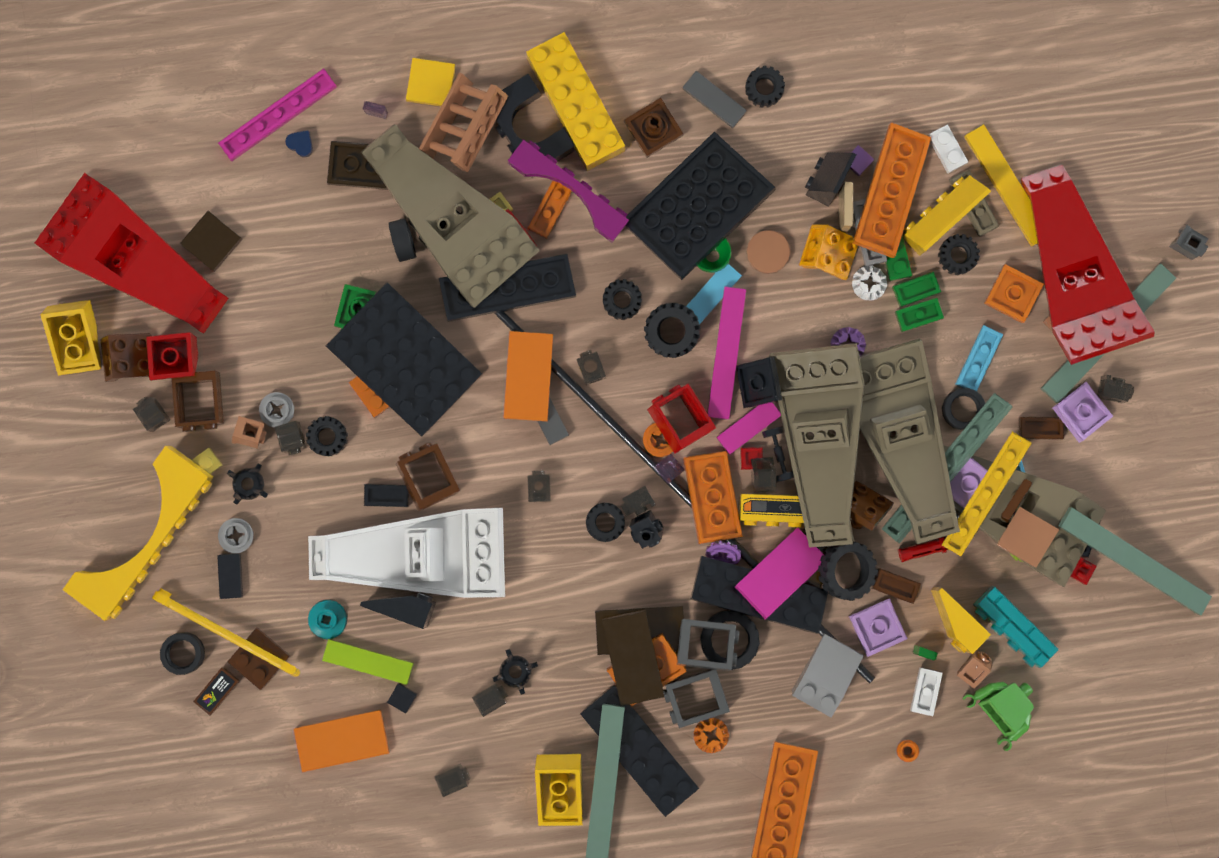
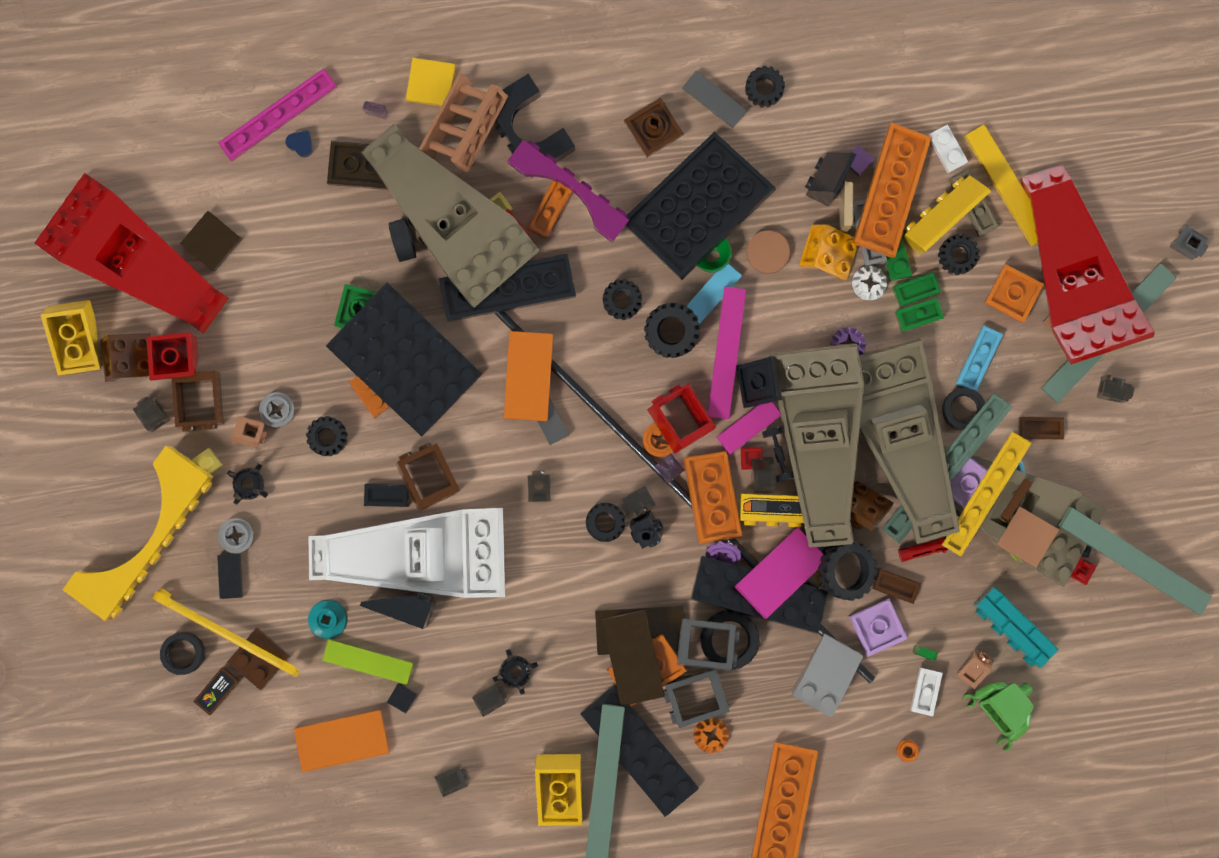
clear smoke brick [275,421,306,456] -> none
yellow brick [526,32,625,171] -> none
clear smoke brick [576,350,606,385] -> none
yellow slope [931,587,991,654] -> none
lavender tile [1052,382,1113,443] -> none

